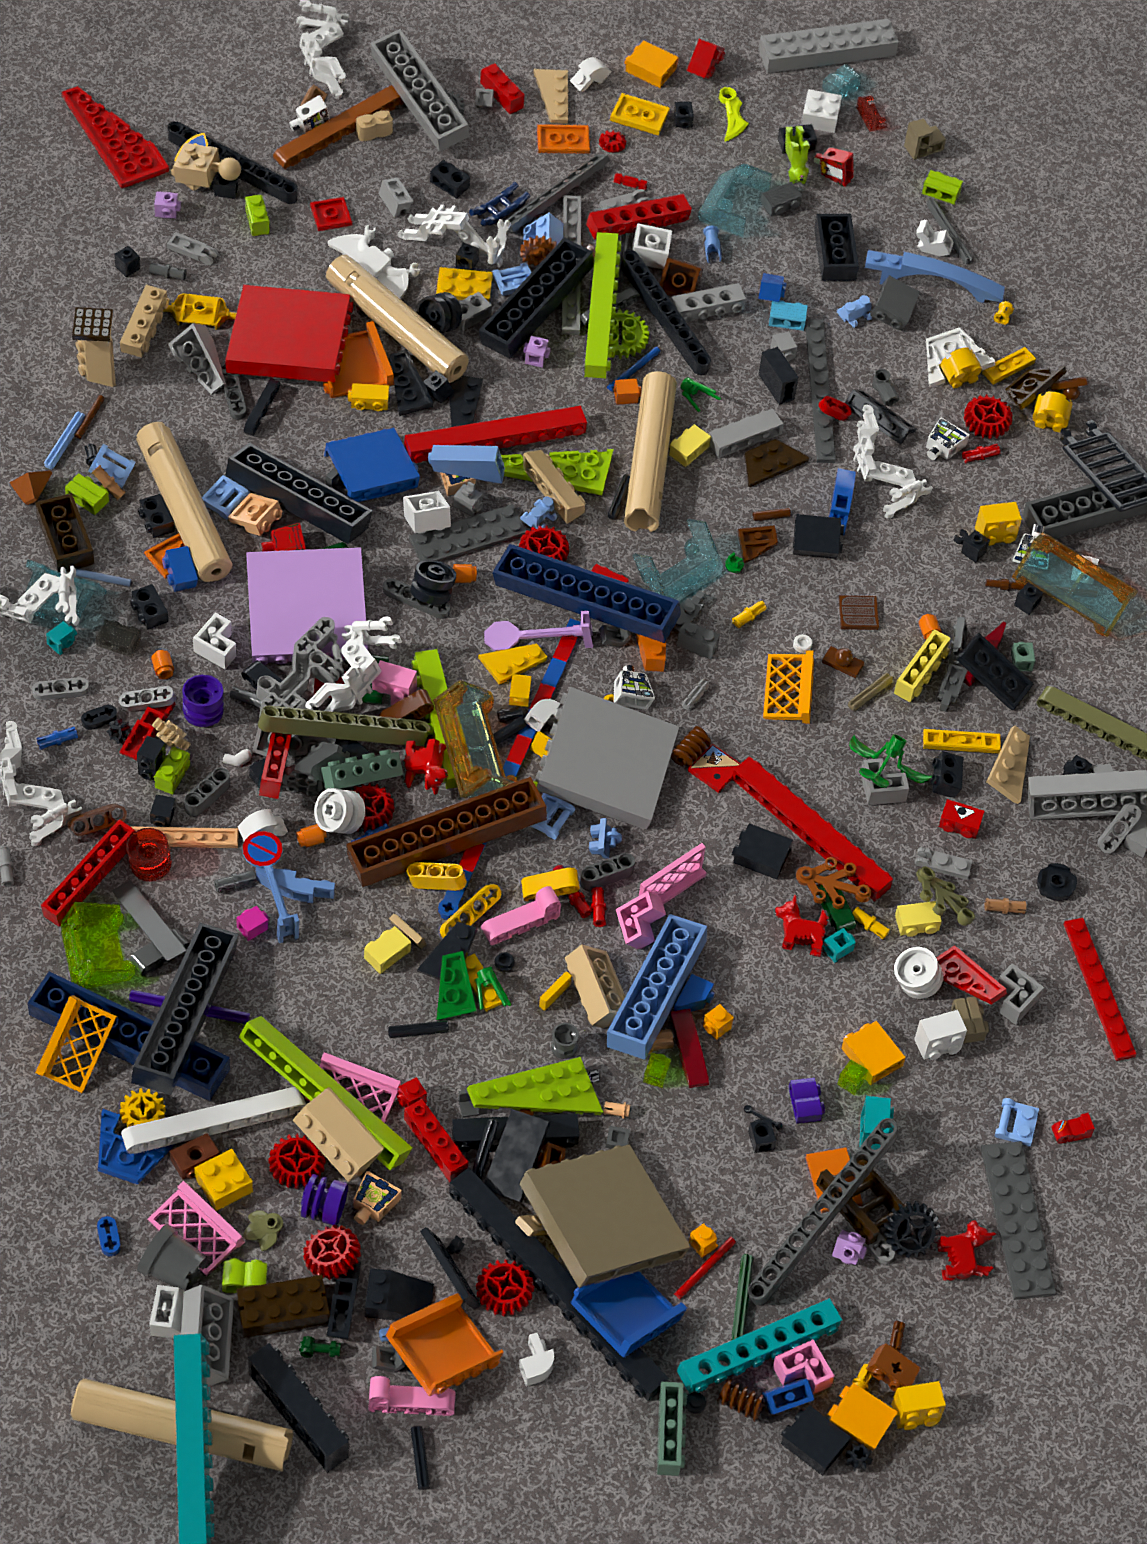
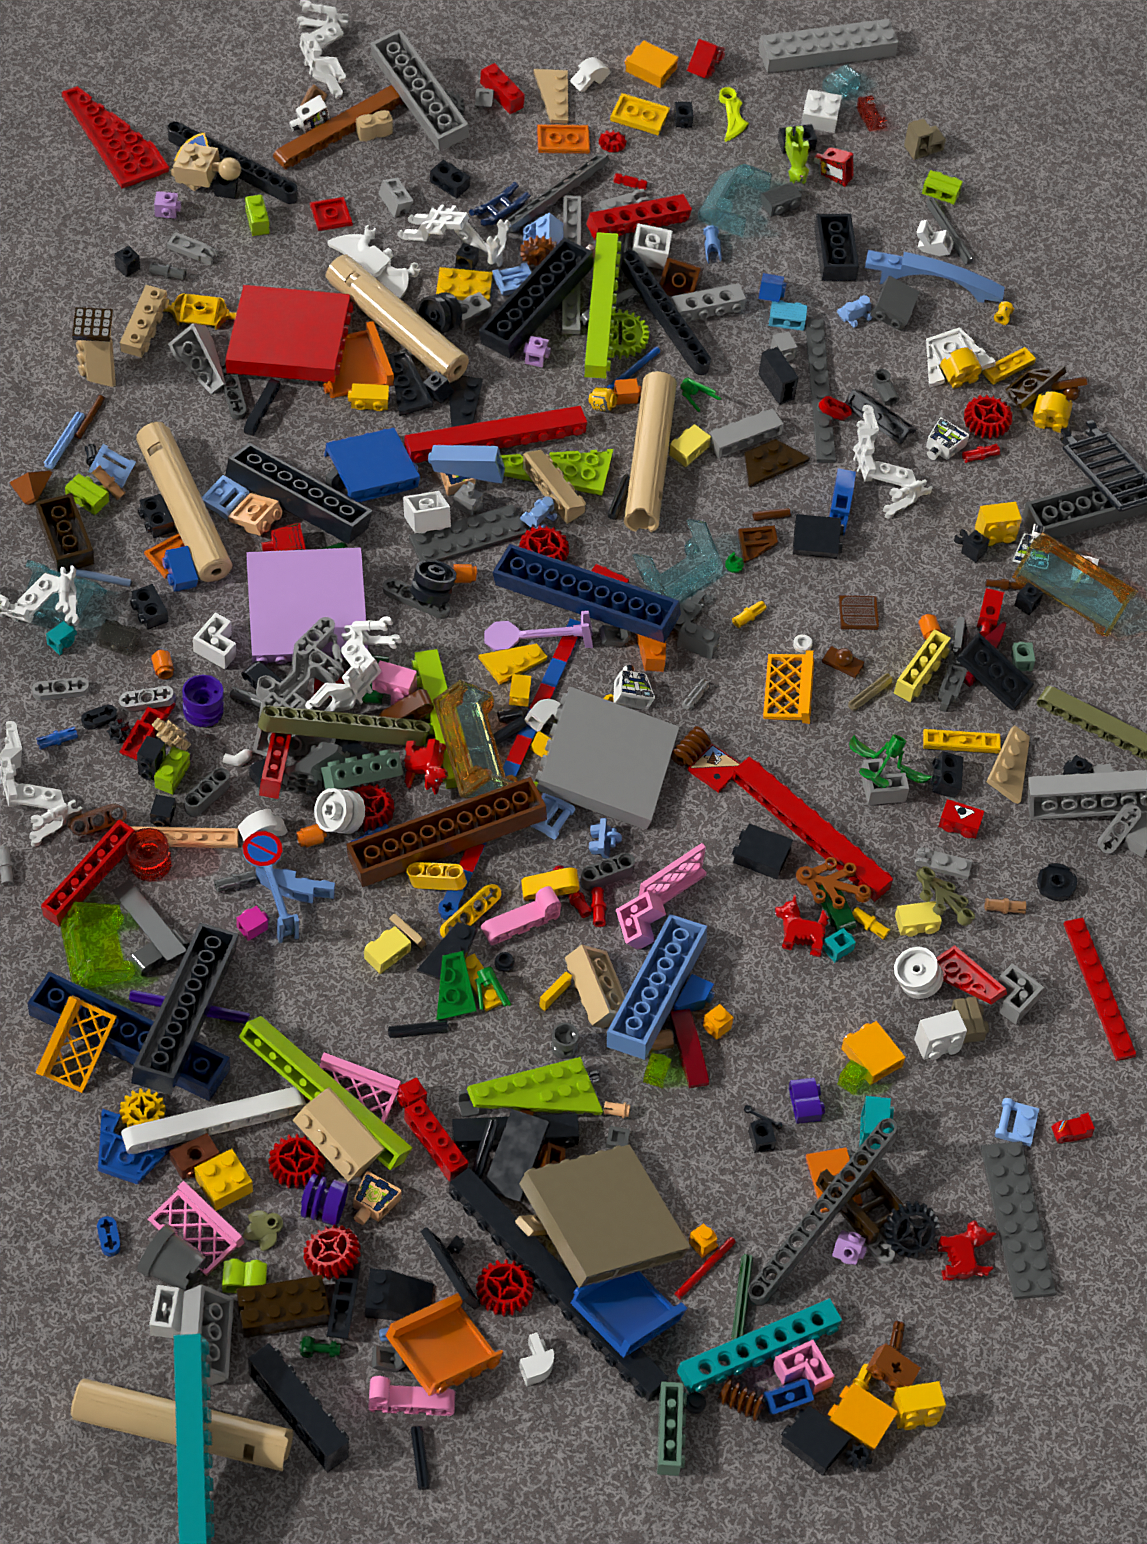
none -> yellow head [589,387,617,412]
none -> red torso [976,588,1004,637]

